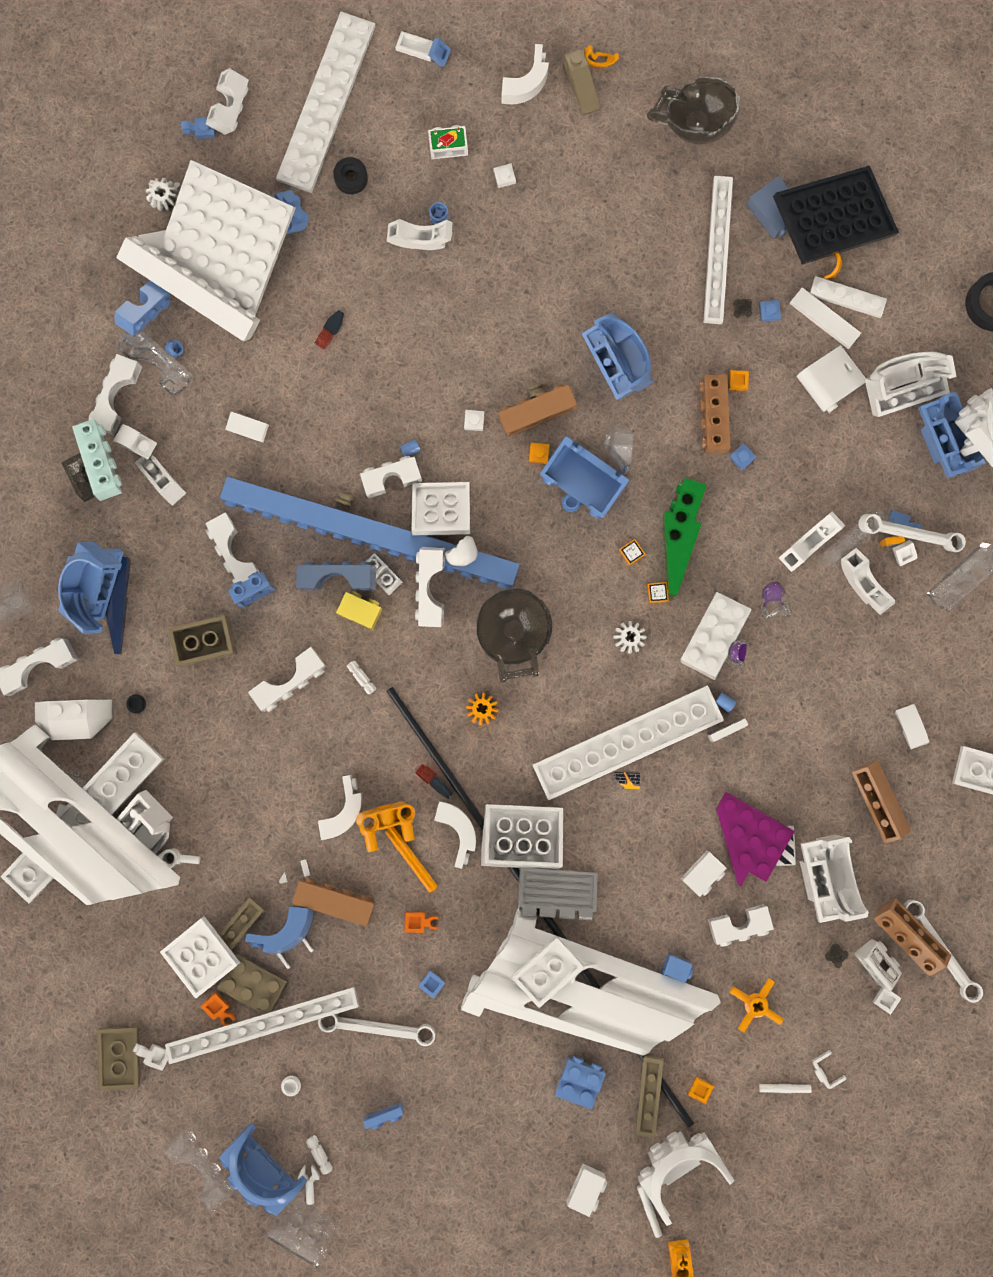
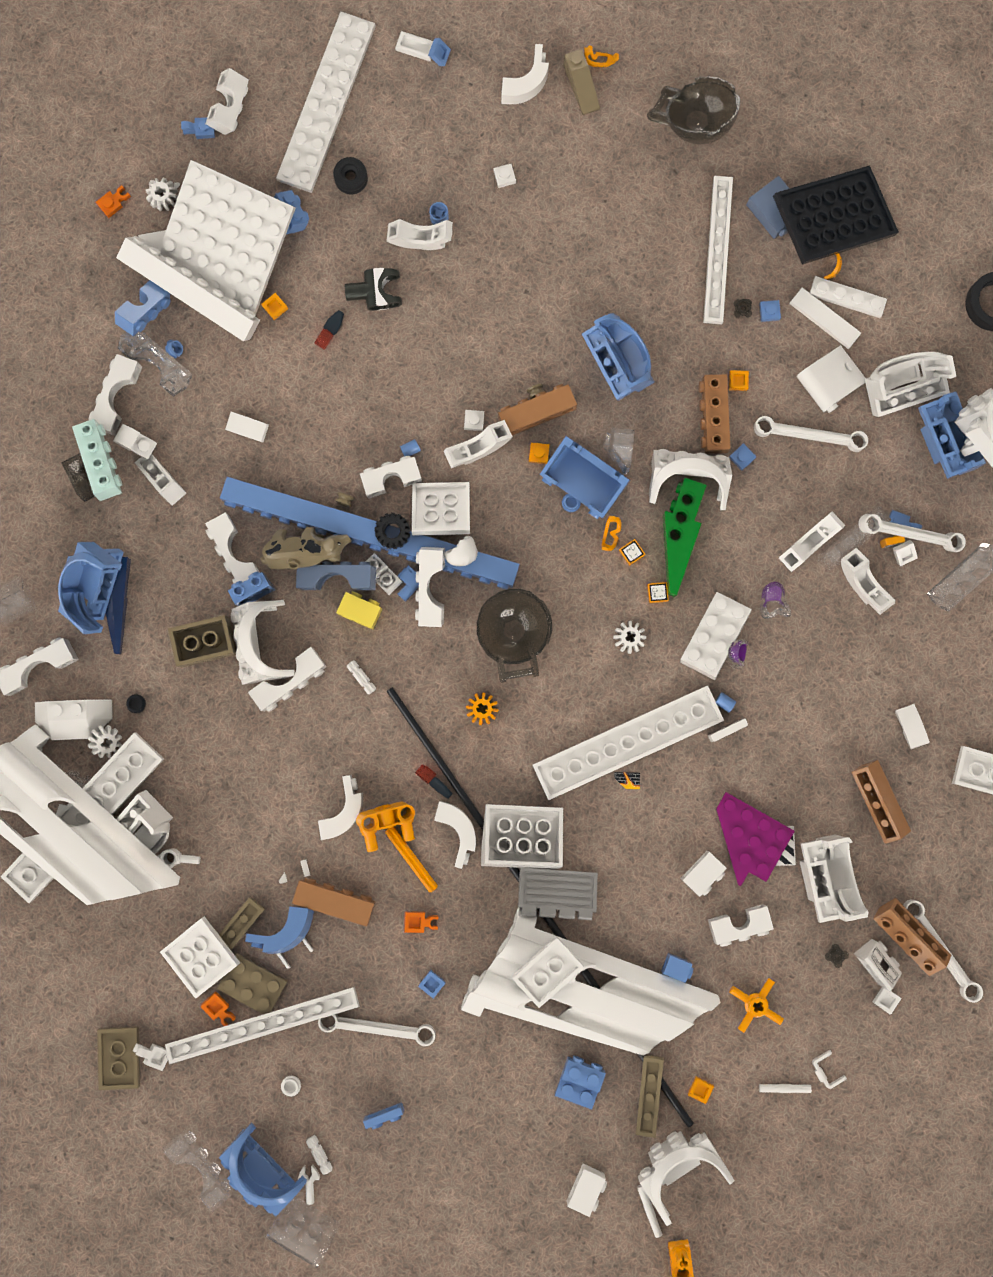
brick [428,125,468,159] -> none
none -> white gear [88,725,122,758]
none -> orange plate [96,185,131,218]
none -> white piece [231,600,295,685]
none -> light orange plate [261,293,288,320]
none -> dark tan animal [261,527,351,570]
none -> pearl dark grey connector [345,268,402,311]
none -> black tyre [374,512,410,549]
none -> medium blue piece [398,565,419,602]
none -> white arch [444,420,513,468]
none -> light orange helmet [601,515,621,551]
none -> white piece [649,449,732,510]
none -> white piece [754,416,868,452]

